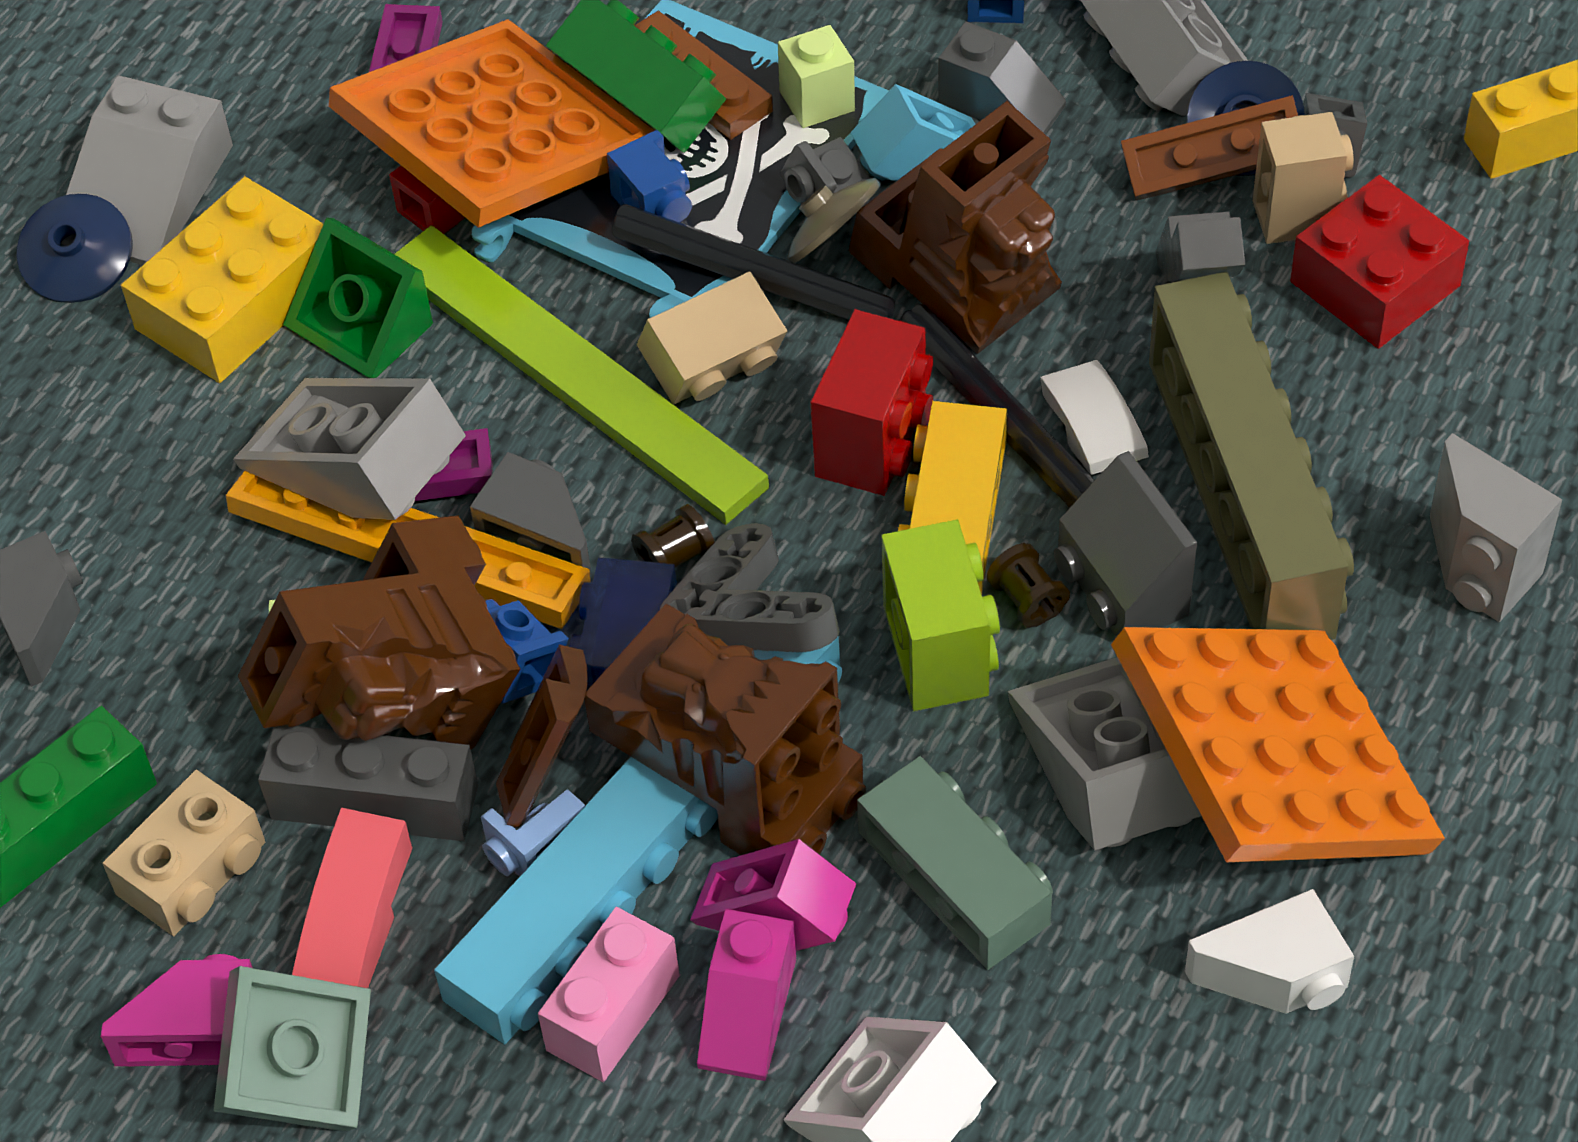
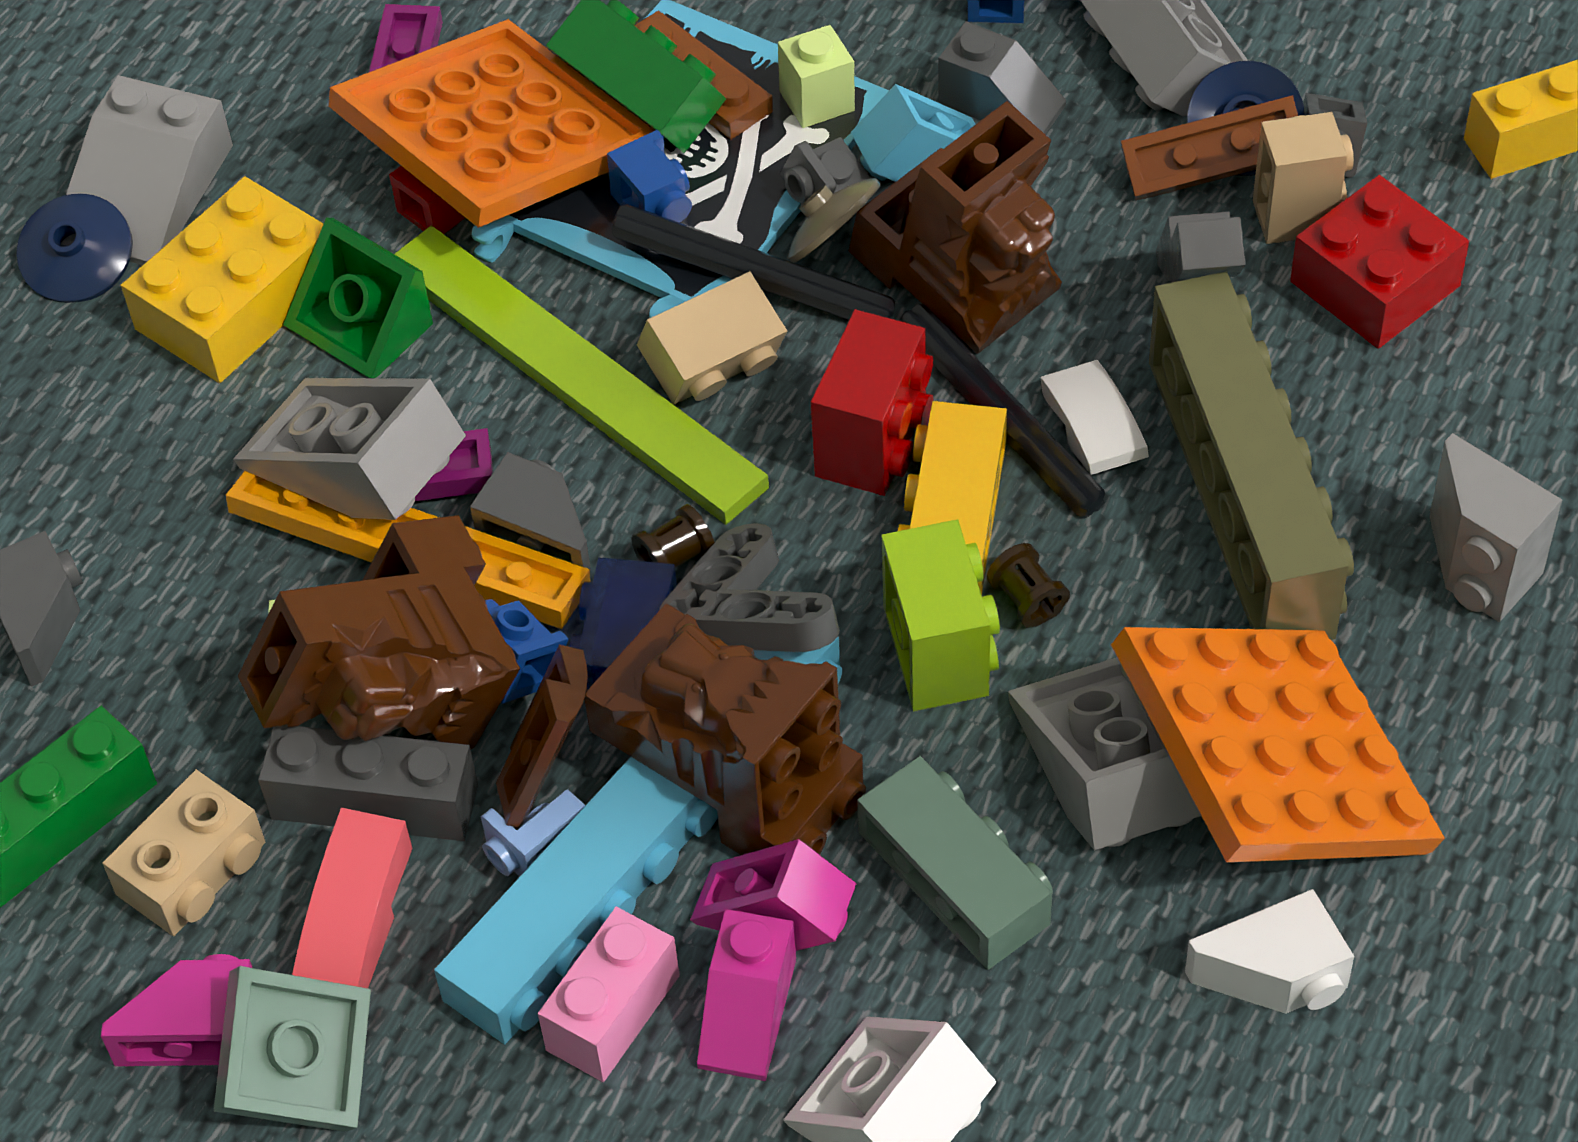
dark grey slope [1054,451,1197,637] -> none

